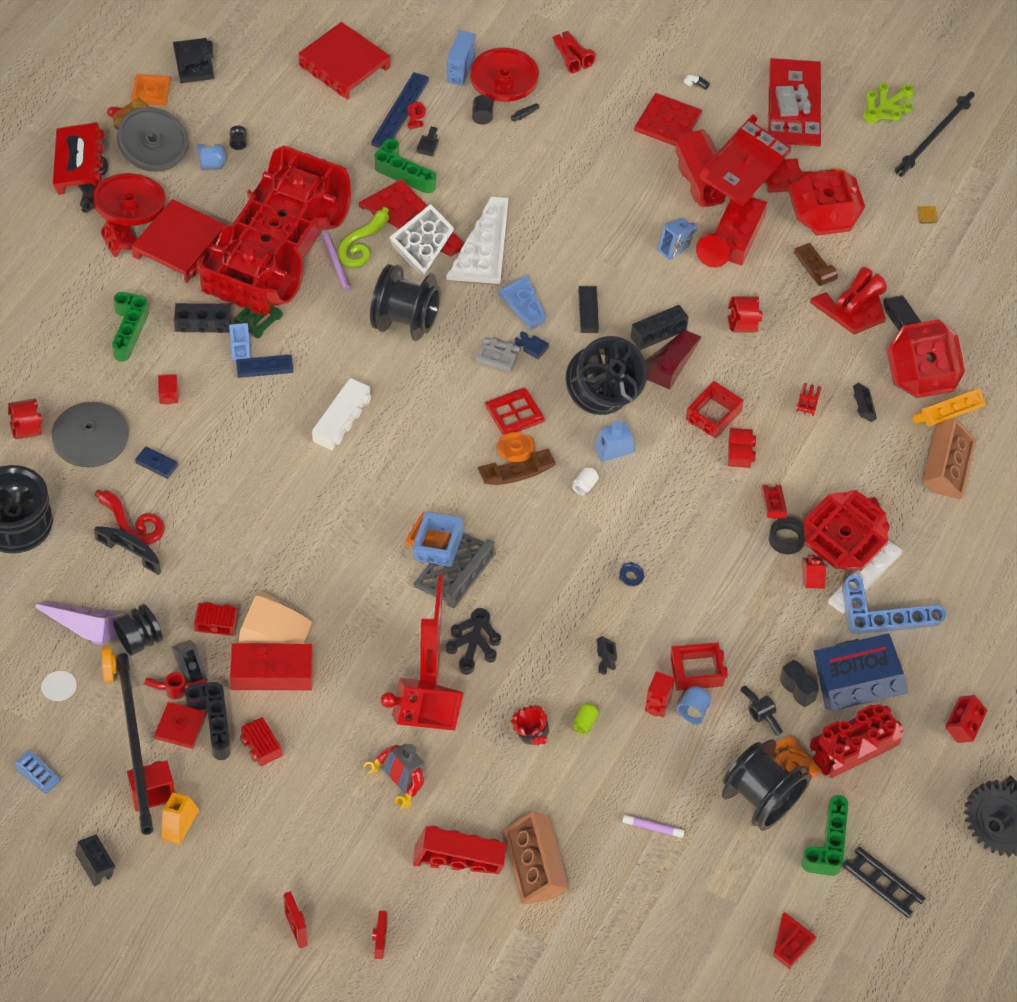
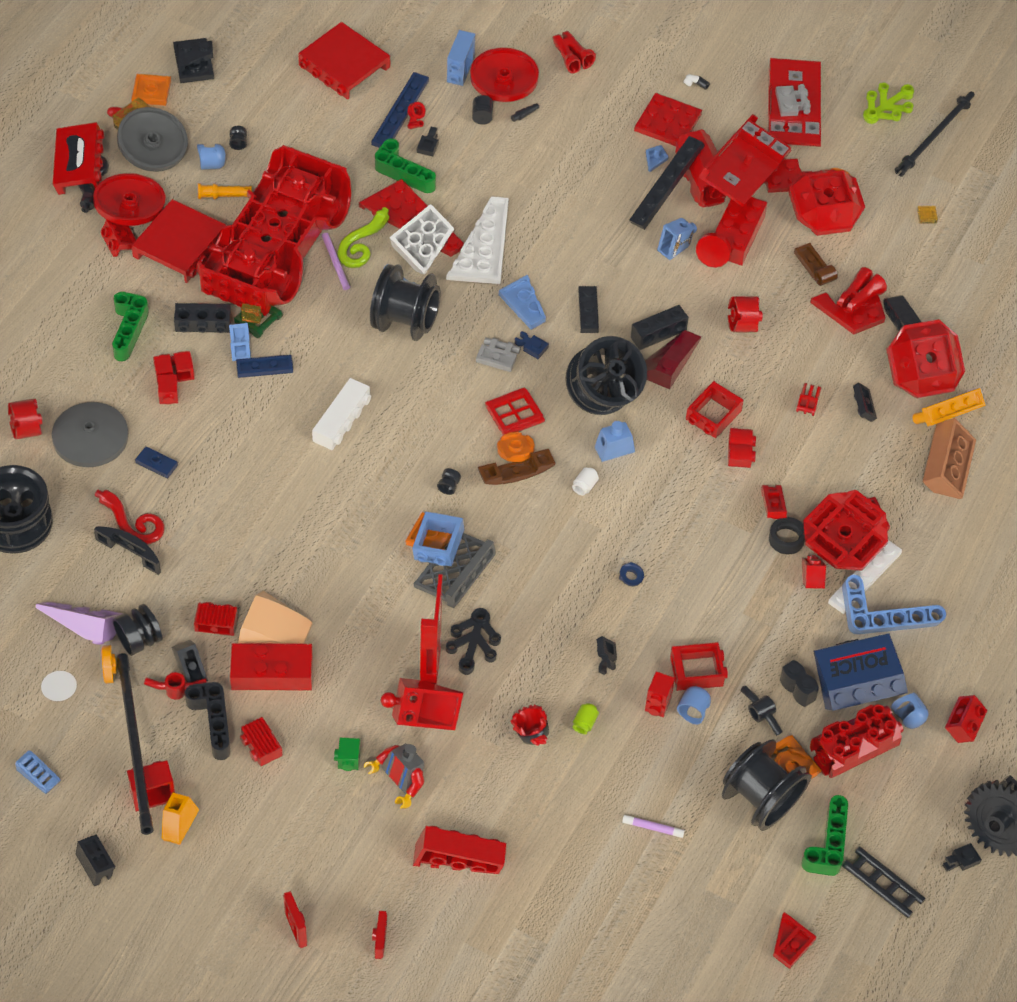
red plate [154,702,207,749] -> none
nougat slope [503,811,569,904] -> none
none -> red piece [153,351,195,384]
none -> light orange pin [198,183,252,199]
none -> clear yellow tile [241,304,262,324]
none -> green brick [334,737,360,771]
none -> black wheel [437,468,461,495]
none -> black plate [629,136,705,230]
none -> medium blue piece [645,145,669,172]
none -> medium blue helmet [891,693,929,729]
none -> black plate [942,843,982,872]

